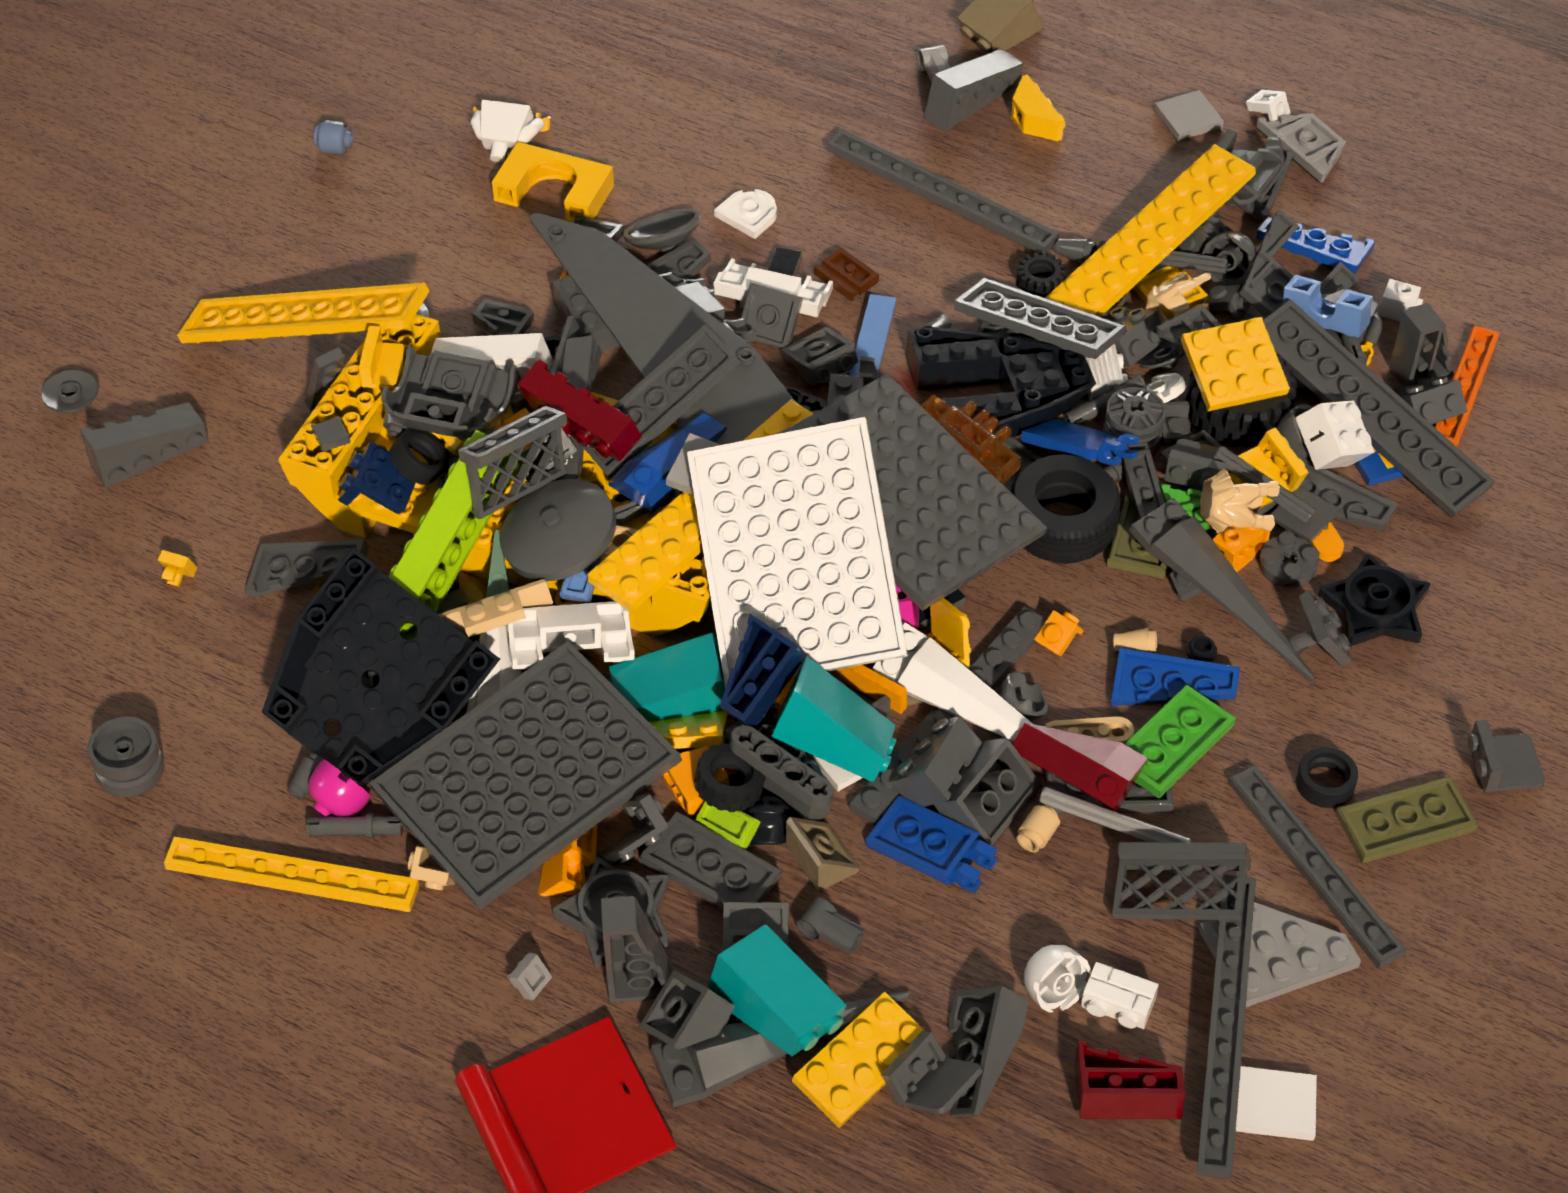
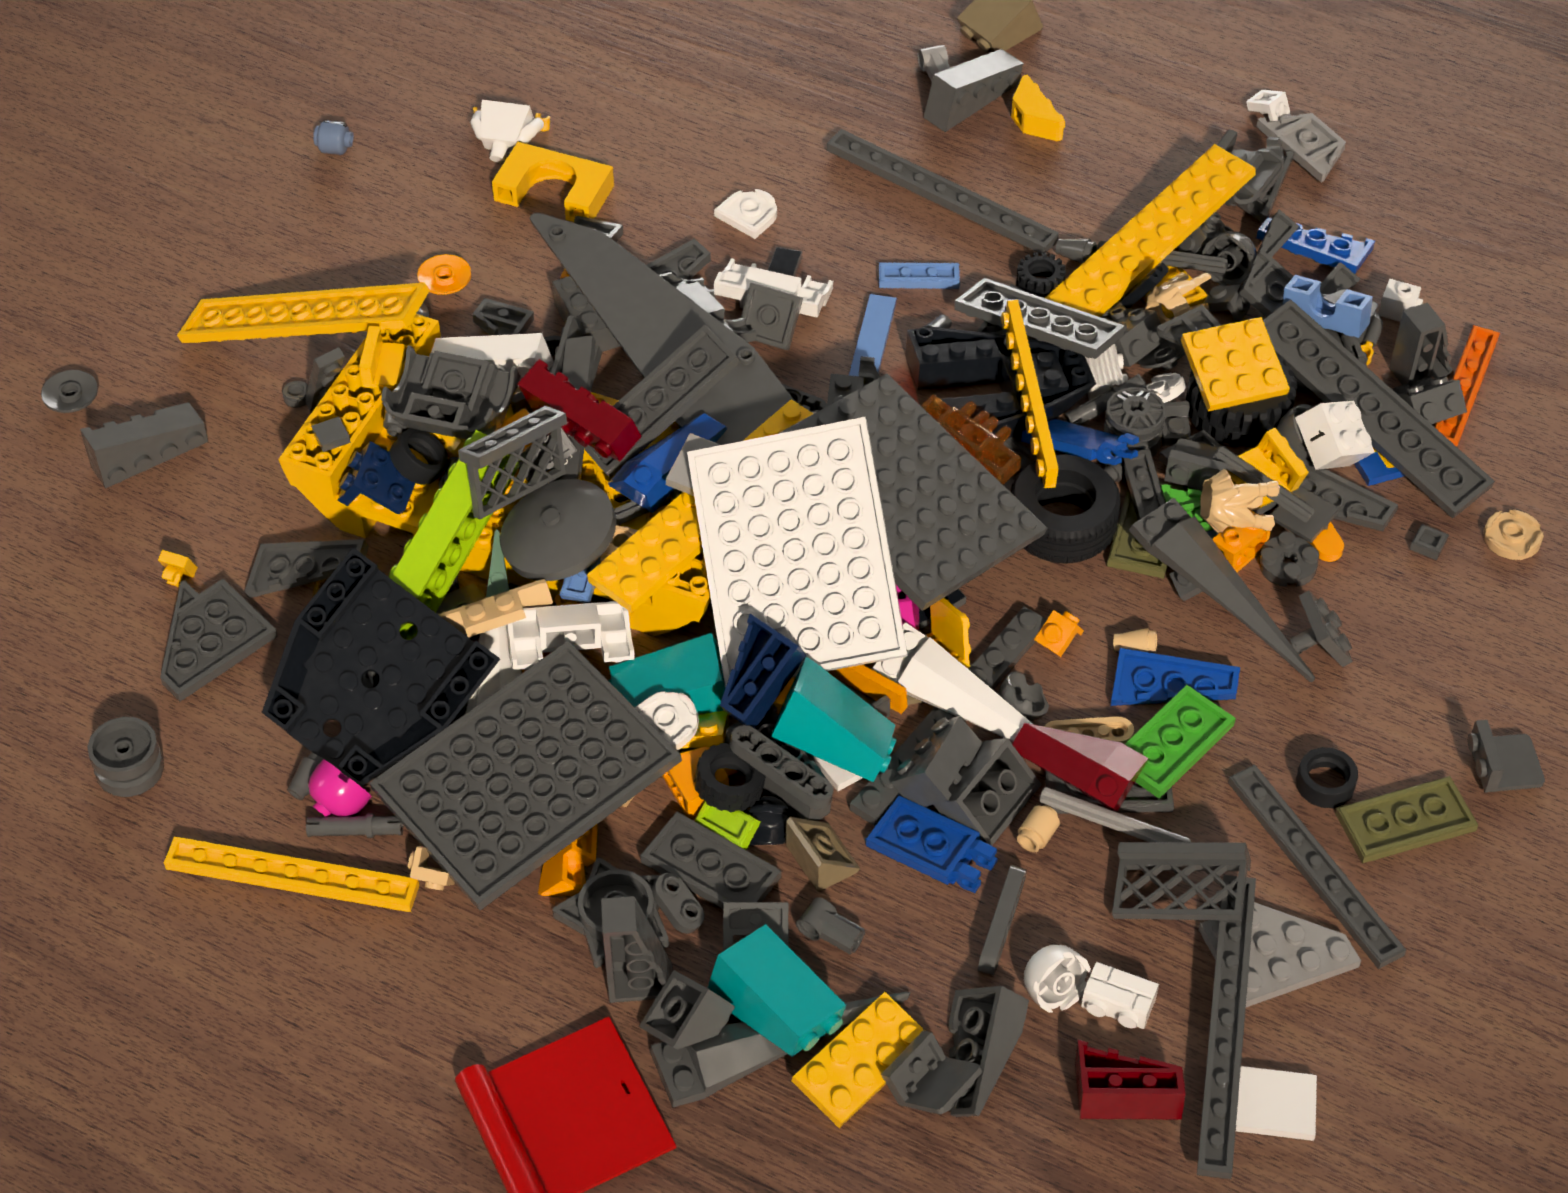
light grey tile [507,953,552,1001] -> none
dark grey bracket [596,794,669,863] -> none
dark grey dish [623,209,701,252] -> none
dark grey plate [781,326,858,386] -> none
reddish brown plate [814,248,879,301] -> none
light grey tile [1154,90,1224,141] -> none
black plate [1187,636,1217,662] -> none
black plate [1318,554,1430,646] -> none
none -> dark grey wing [160,579,278,702]
none -> dark grey tile [282,381,308,408]
none -> light orange dish [417,254,471,295]
none -> white tile [634,691,699,750]
none -> dark grey plate [651,873,705,934]
none -> medium blue tile [879,263,960,289]
none -> dark grey beam [978,865,1027,976]
none -> yellow plate [1001,300,1059,488]
none -> black tile [1121,262,1169,308]
none -> dark grey tile [1409,524,1449,560]
none -> tan tile [1483,510,1544,560]

